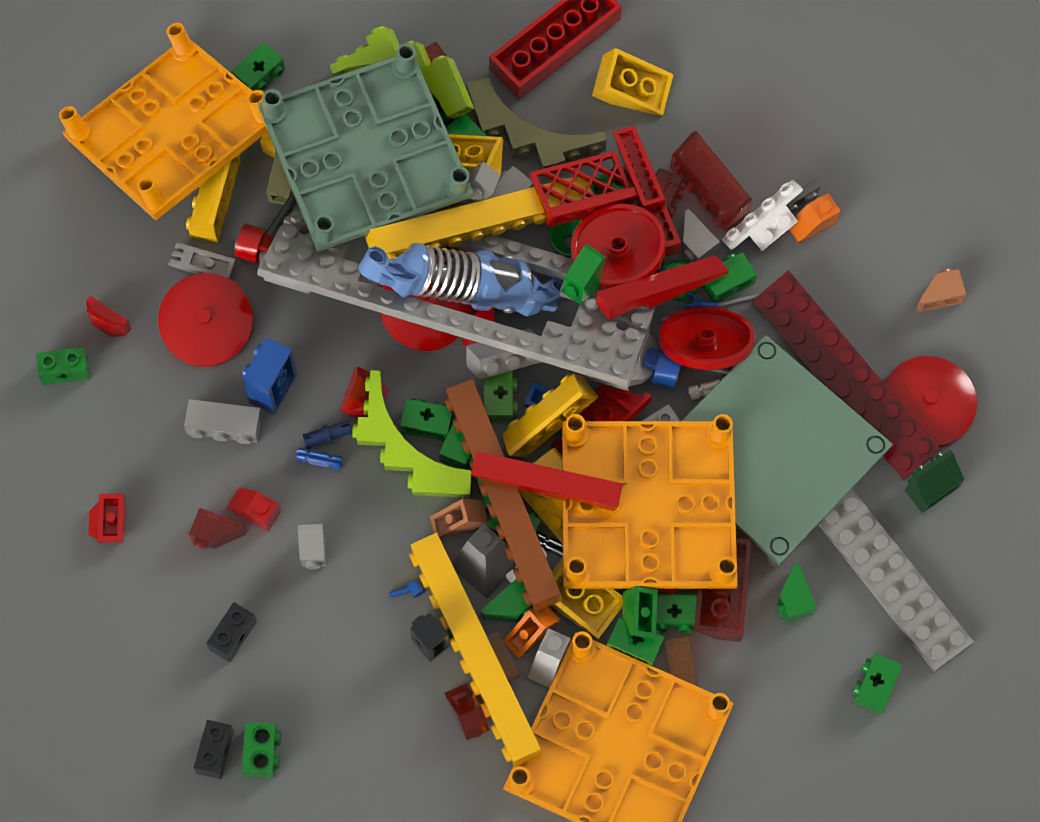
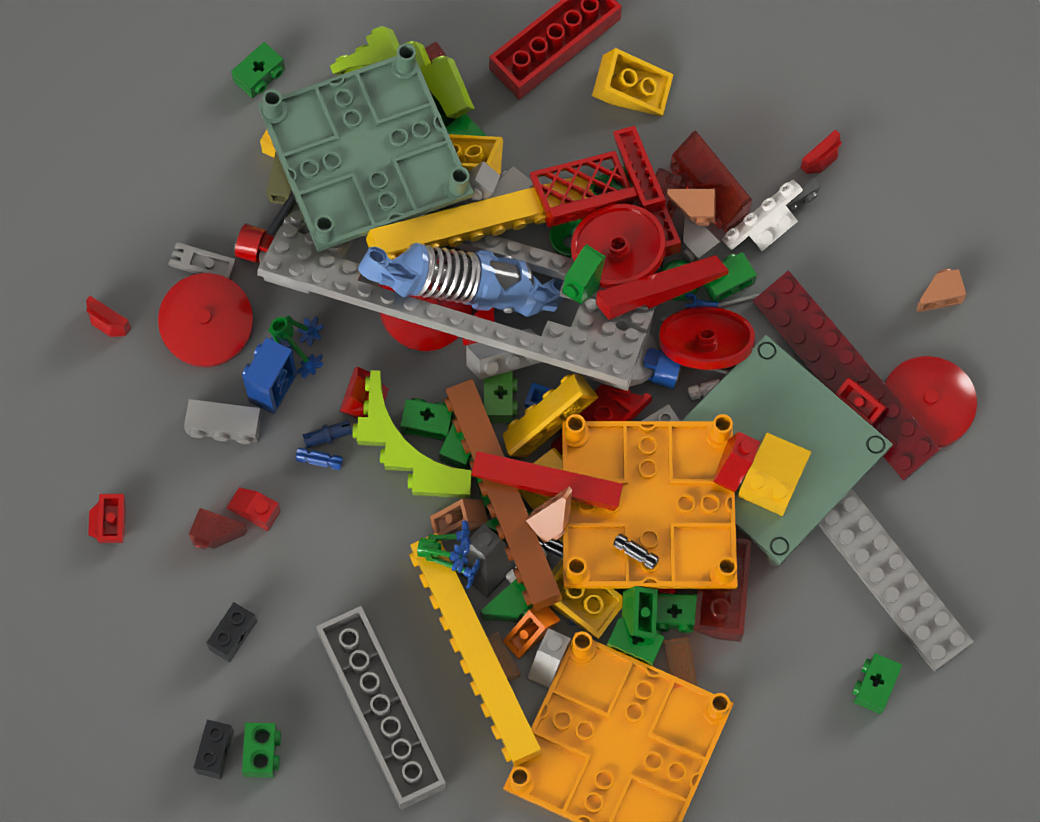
green brick [36,347,90,385] -> none
light orange piece [59,23,268,220] -> none
yellow slope [186,154,241,244] -> none
light grey slope [298,524,326,570] -> none
blue hand [389,580,425,598] -> none
black brick [410,613,449,662] -> none
clear red slope [444,683,490,740] -> none
olive arch [466,77,607,175] -> none
green slope [776,563,816,623] -> none
orange slope [789,193,841,244] -> none
dark green slope [905,450,964,513] -> none
none -> plant [268,315,324,378]
none -> light grey brick [316,606,446,810]
none -> plant [417,520,480,589]
none -> slope [526,486,572,543]
none -> axle [613,534,659,569]
none -> nougat slope [667,189,716,226]
none -> red slope [713,431,760,492]
none -> yellow slope [738,433,811,516]
none -> red slope [800,130,842,174]
none -> red slope [835,377,887,426]

